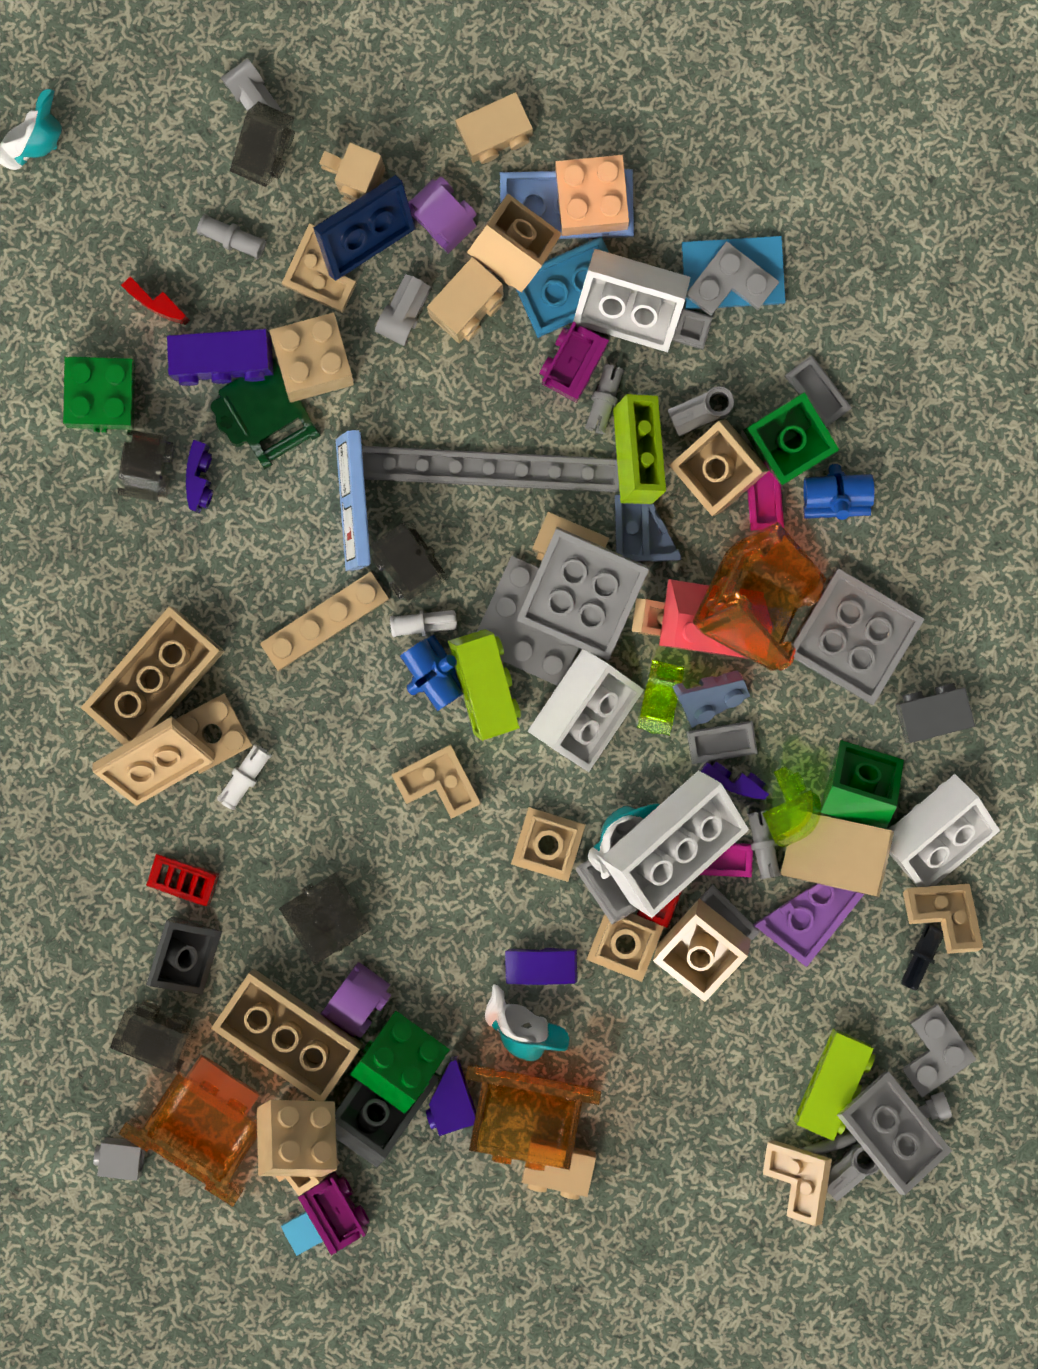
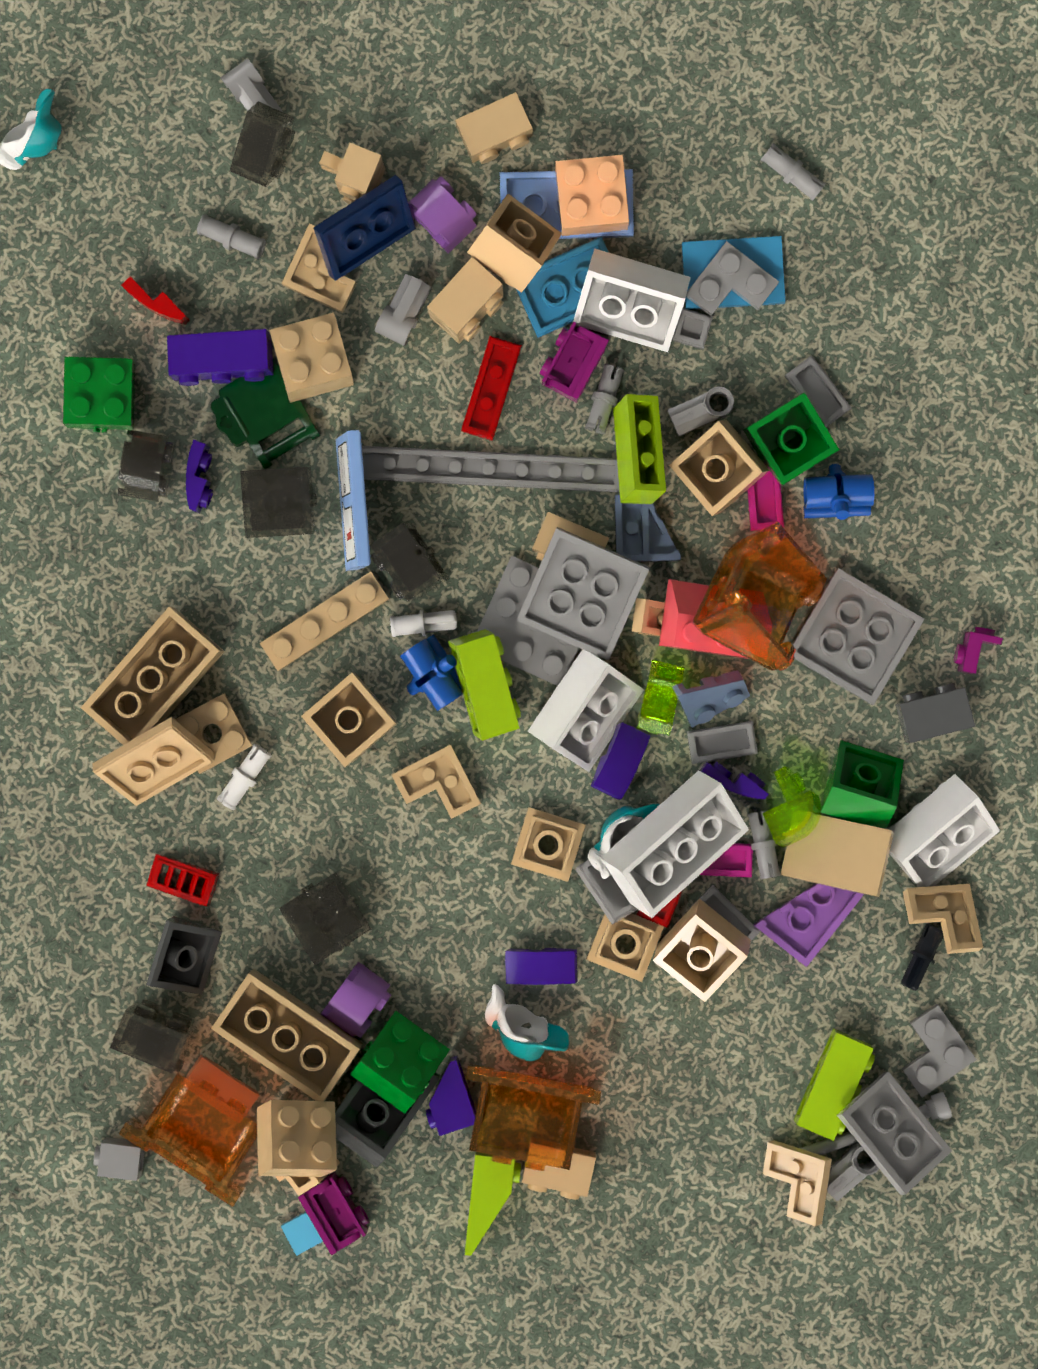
none -> clear smoke brick [240,467,317,538]
none -> tan brick [301,672,398,767]
none -> red tile [461,336,522,441]
none -> lime slope [464,1149,521,1256]
none -> dark purple slope [591,722,650,800]
none -> light grey pin [761,143,826,201]
none -> magenta bracket [954,627,1003,674]

